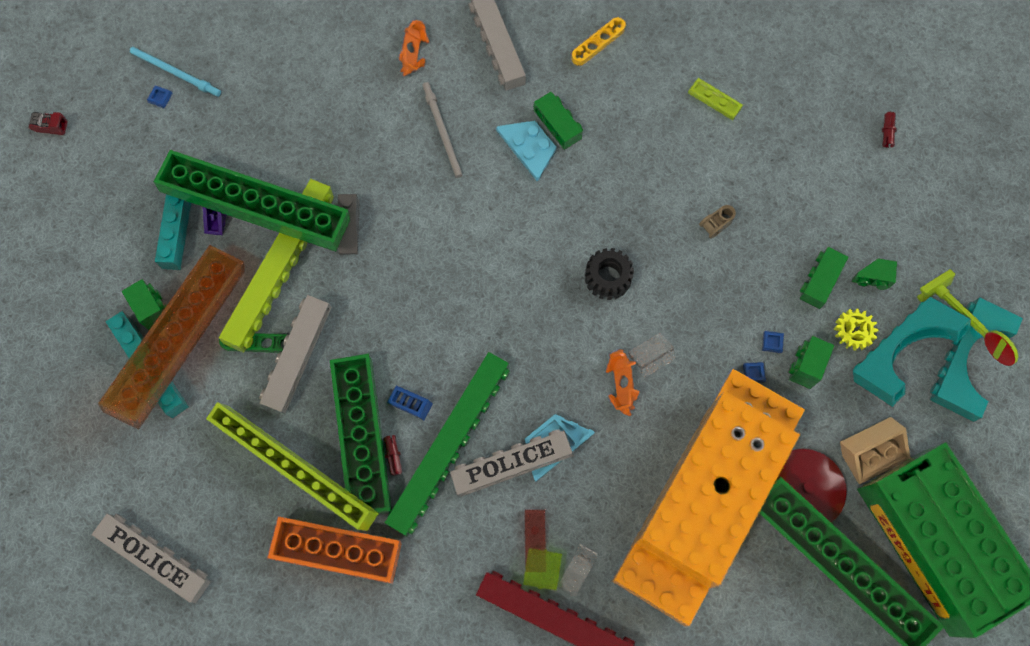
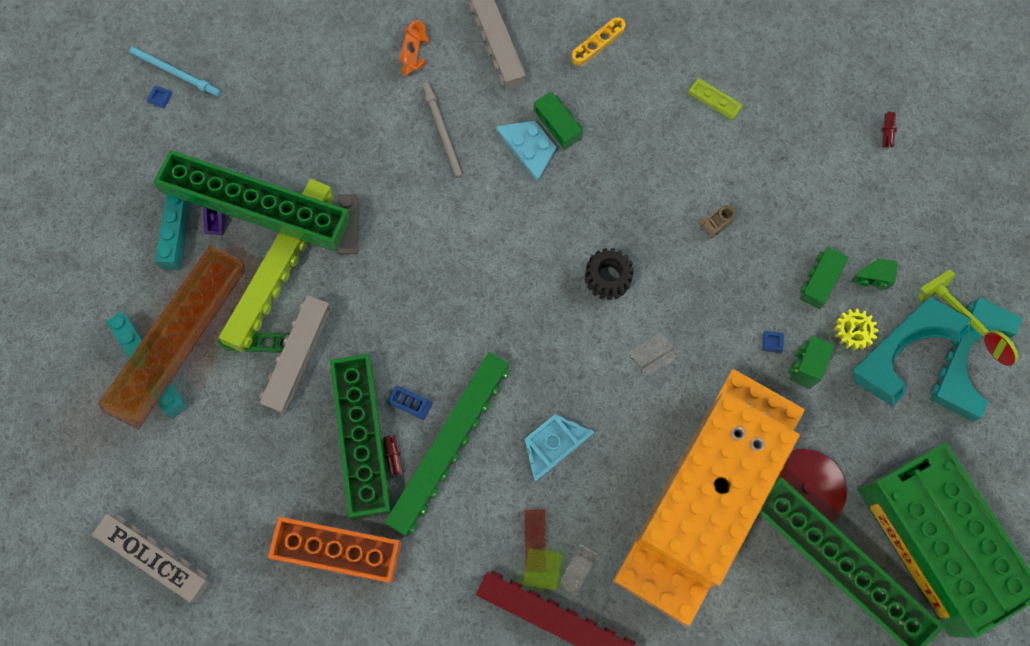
dark red leg [28,112,68,135] -> none
green brick [121,279,172,333] -> none
lime brick [206,402,379,531] -> none
light grey brick [450,429,574,497] -> none
orange piece [606,349,640,416] -> none
blue tile [743,362,766,383] -> none
tan slope [840,417,910,484] -> none

